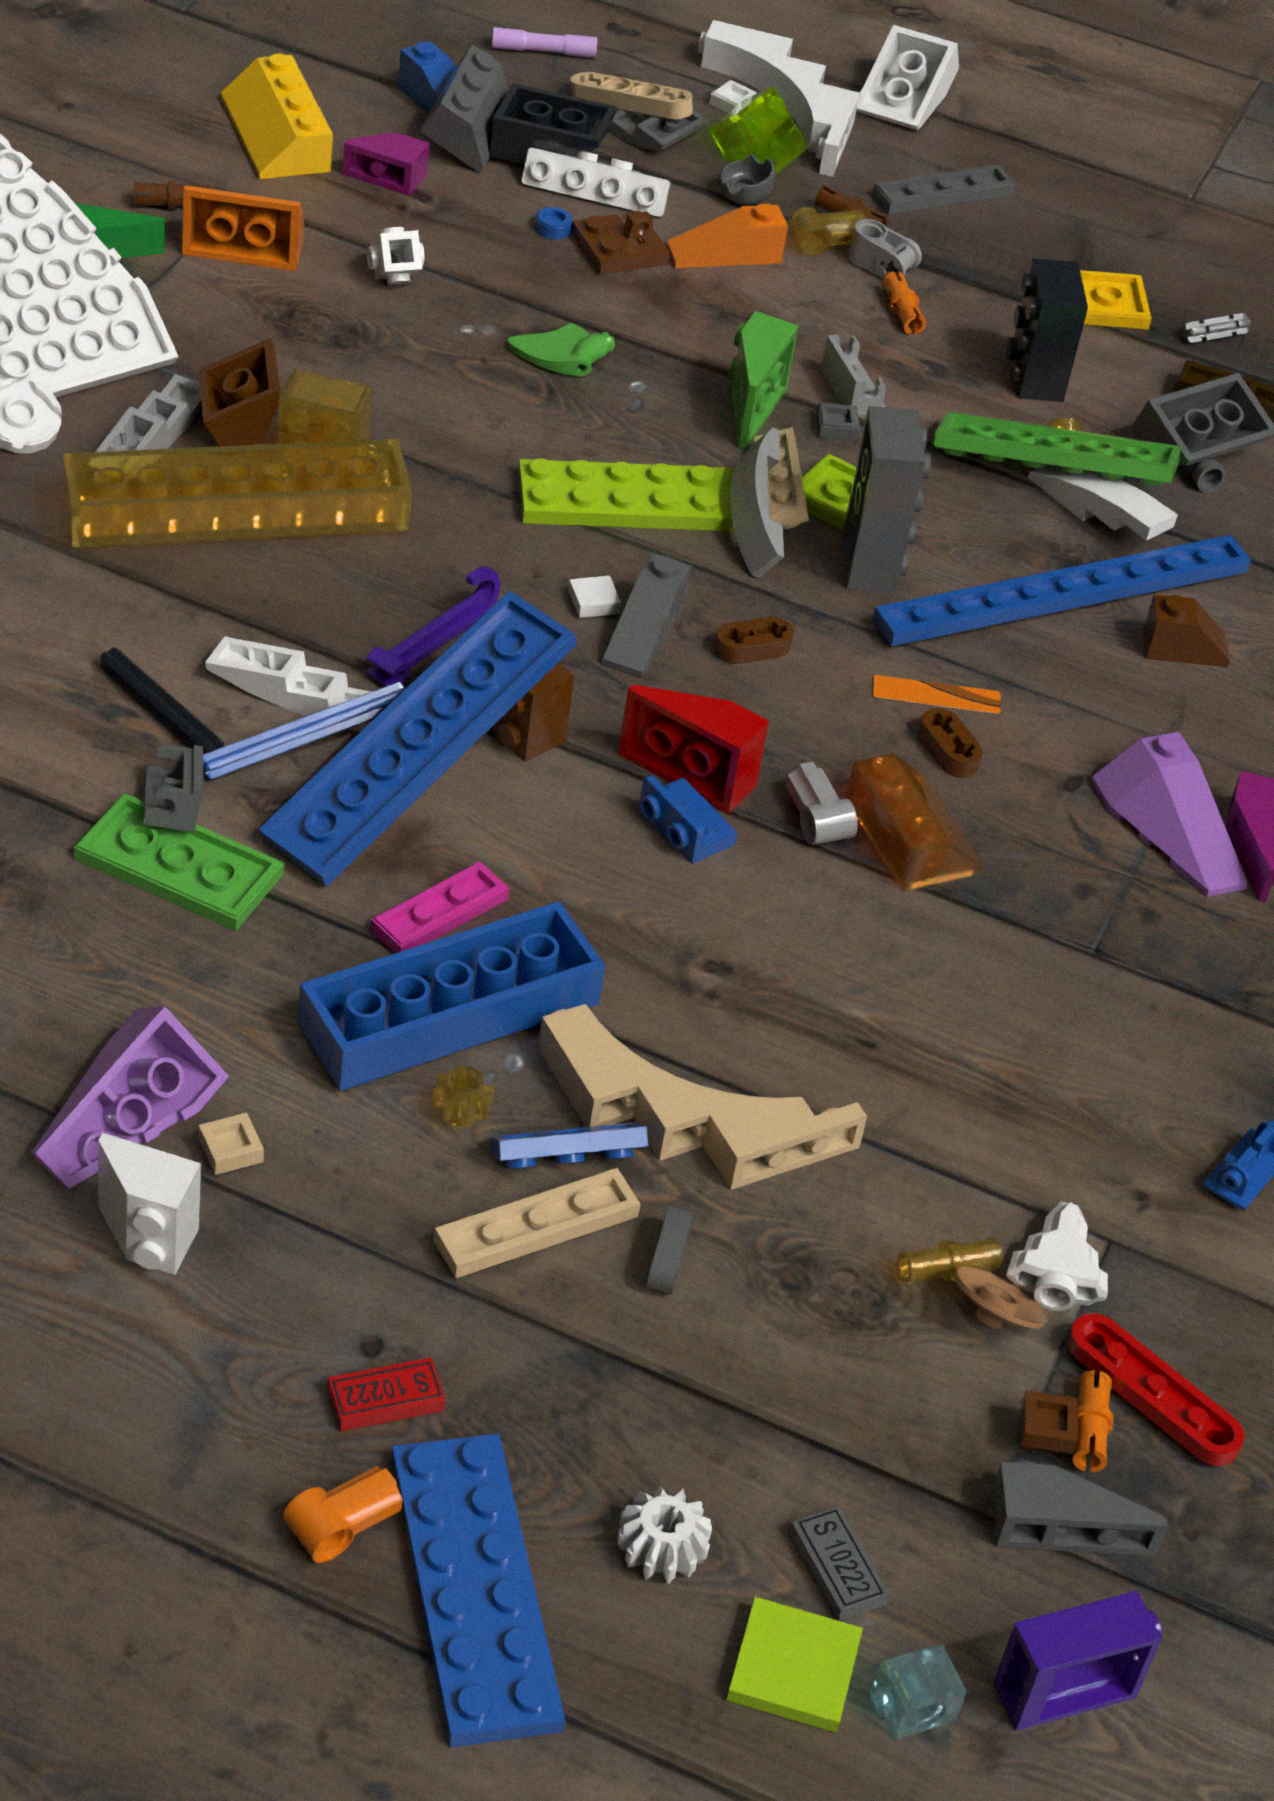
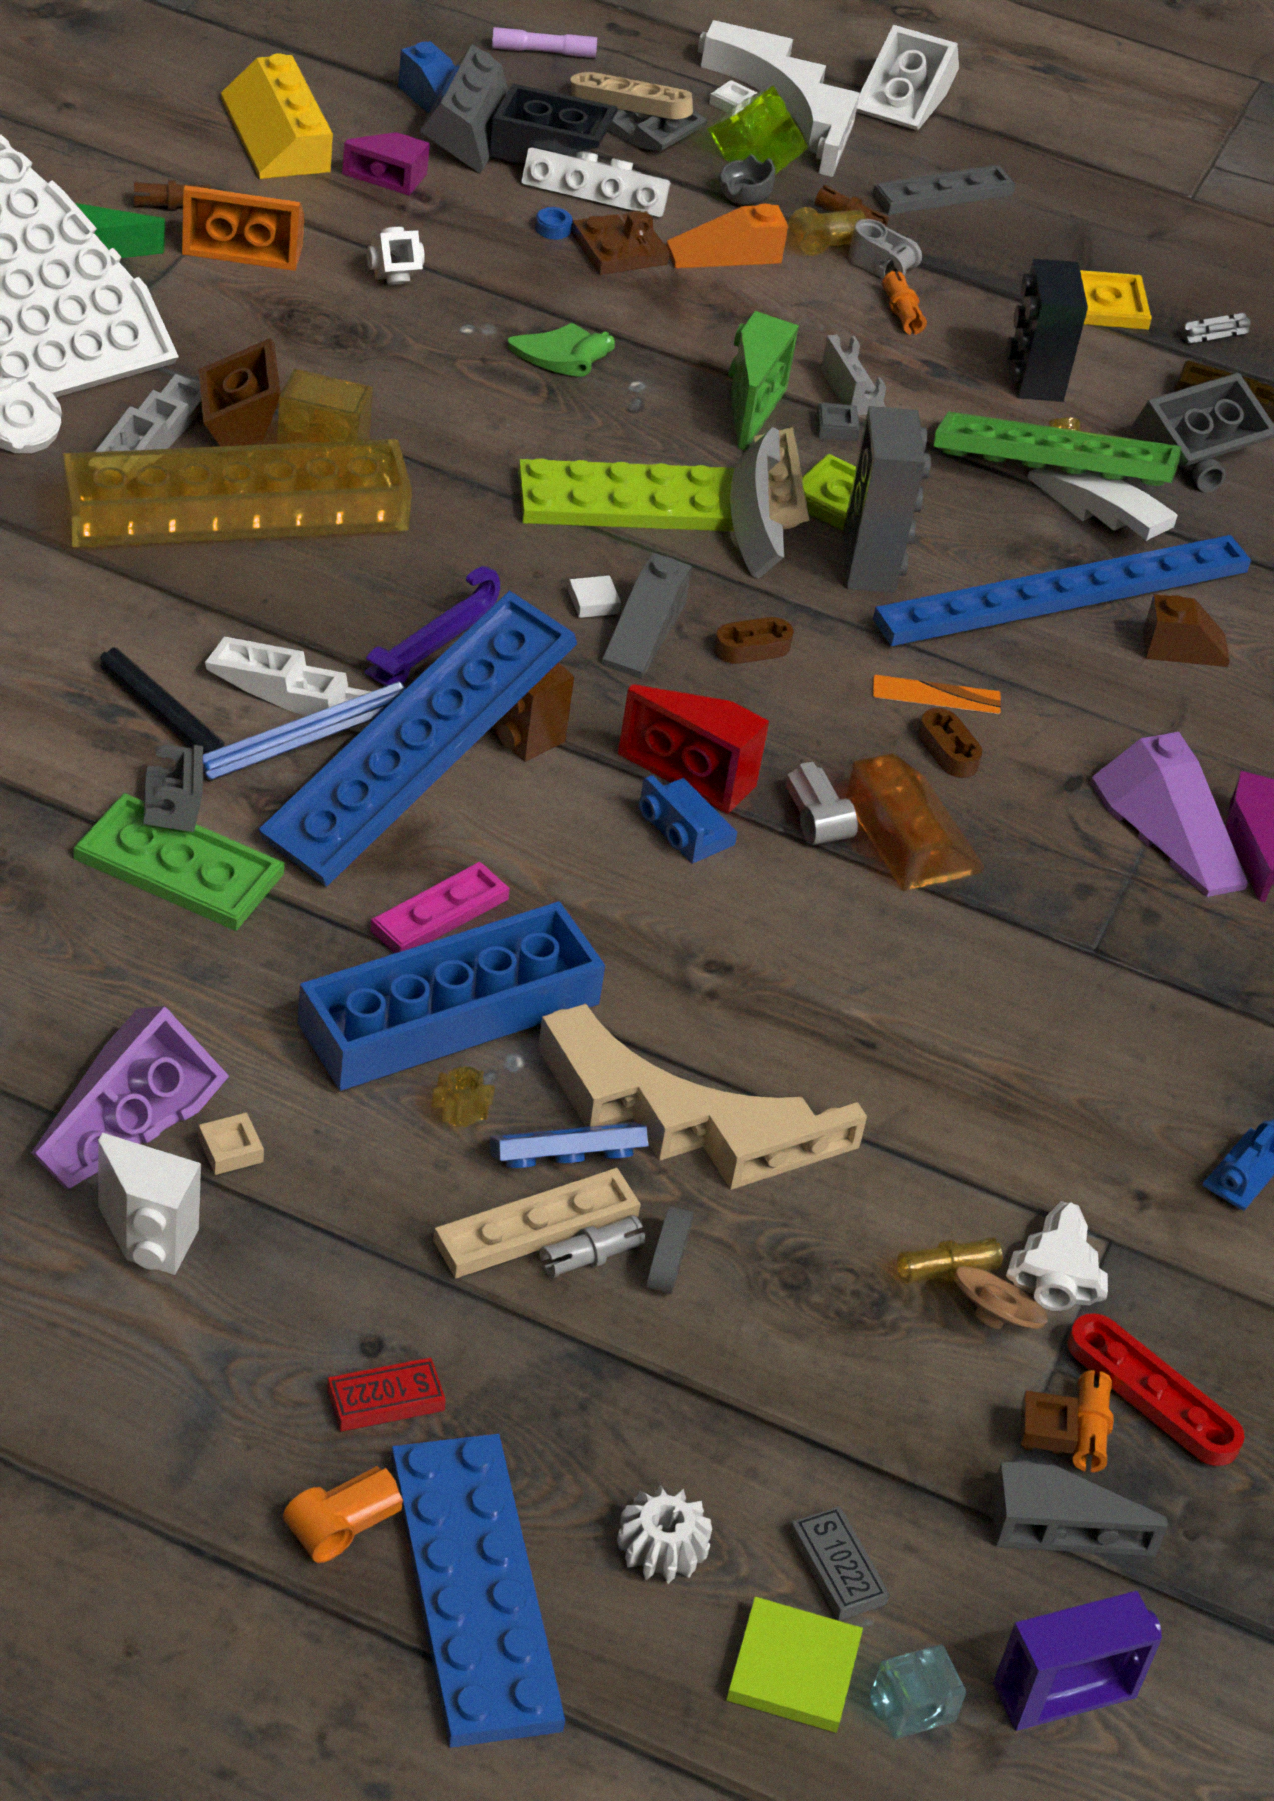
none -> light grey pin [539,1215,645,1279]

